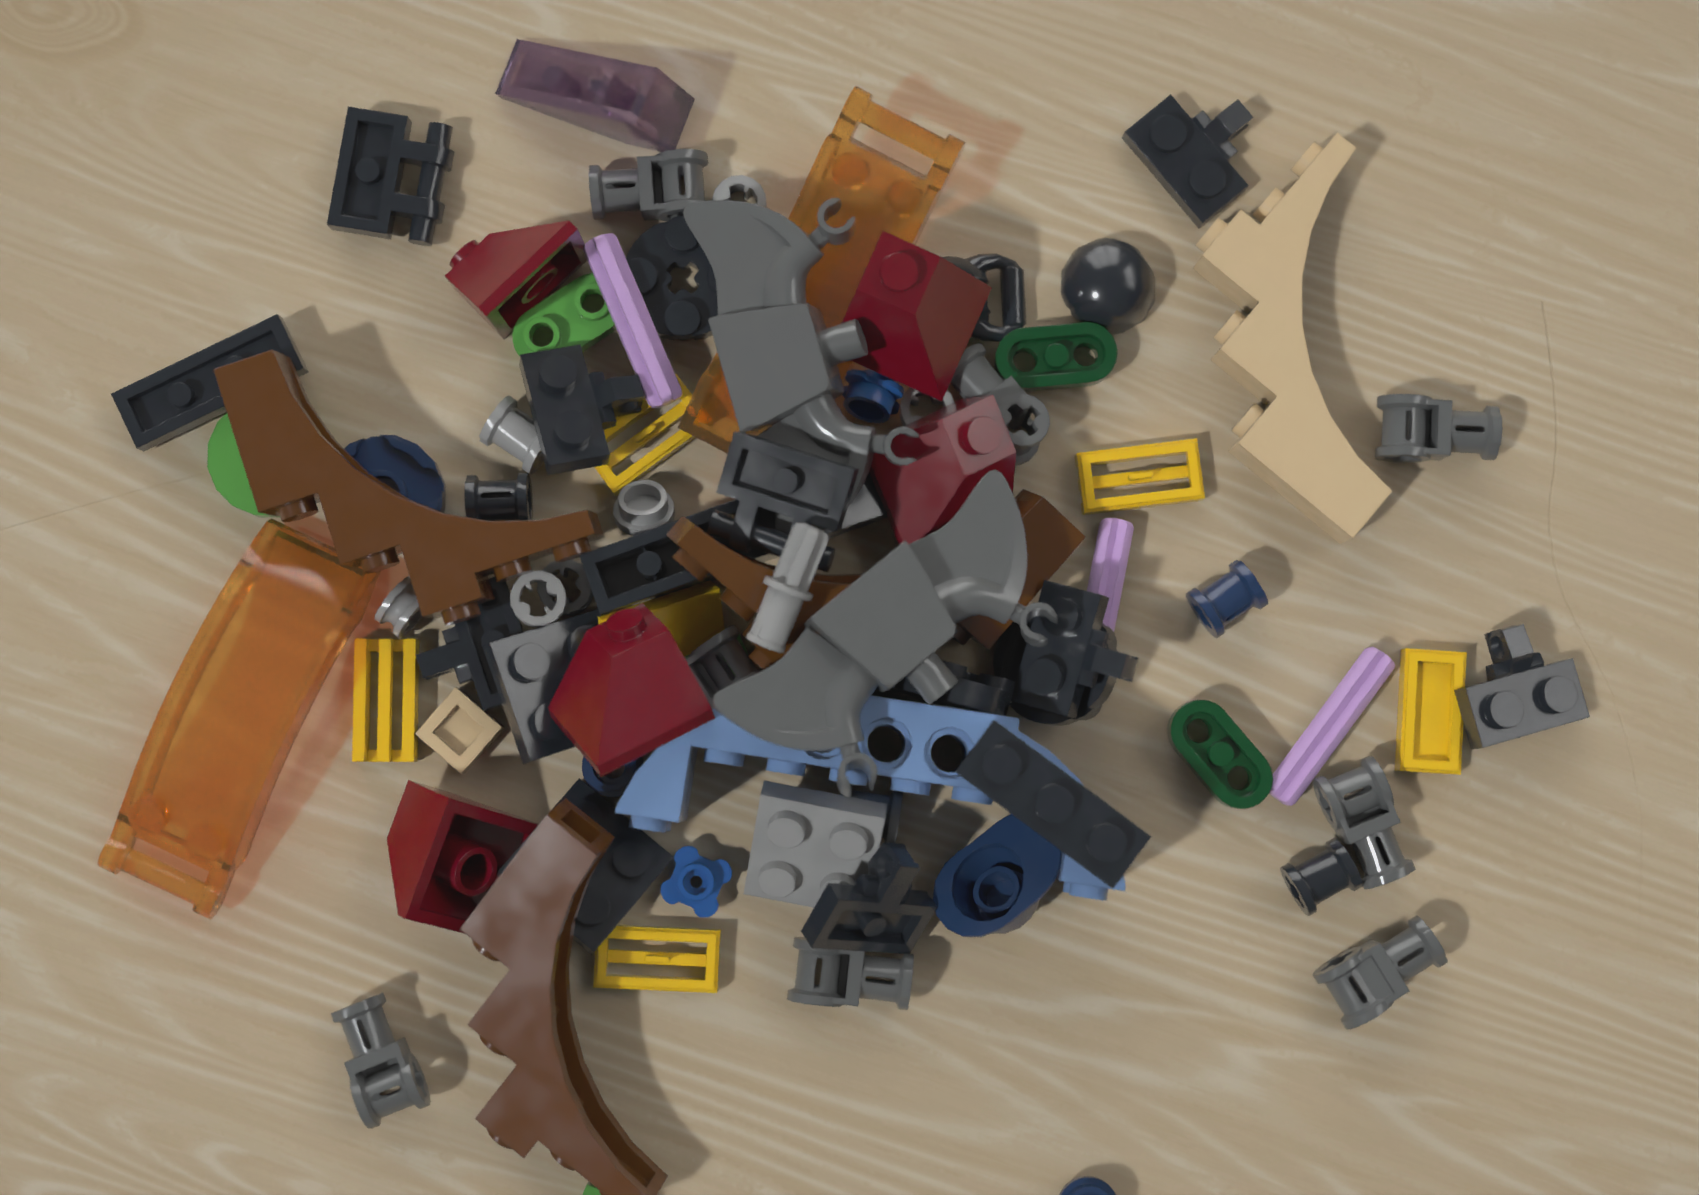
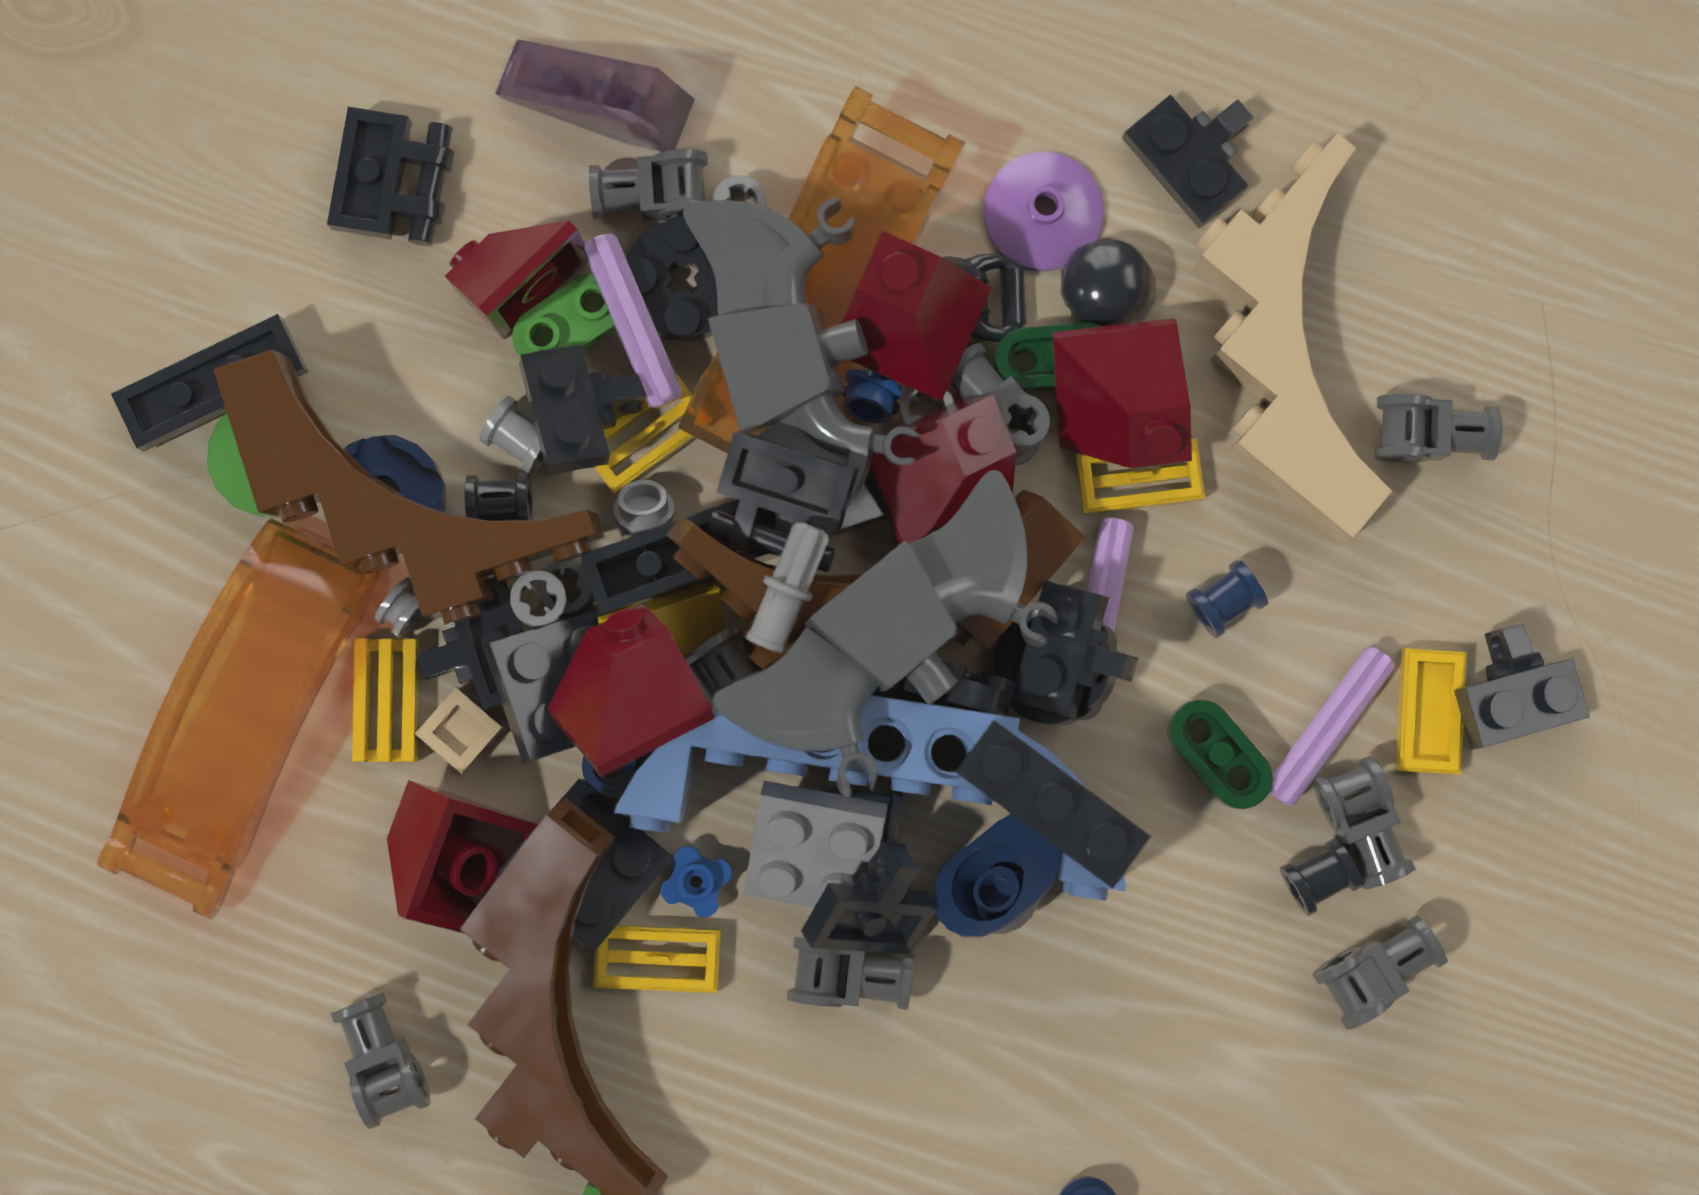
none -> medium lavender dish [983,152,1104,271]
none -> dark red slope [1052,318,1192,469]

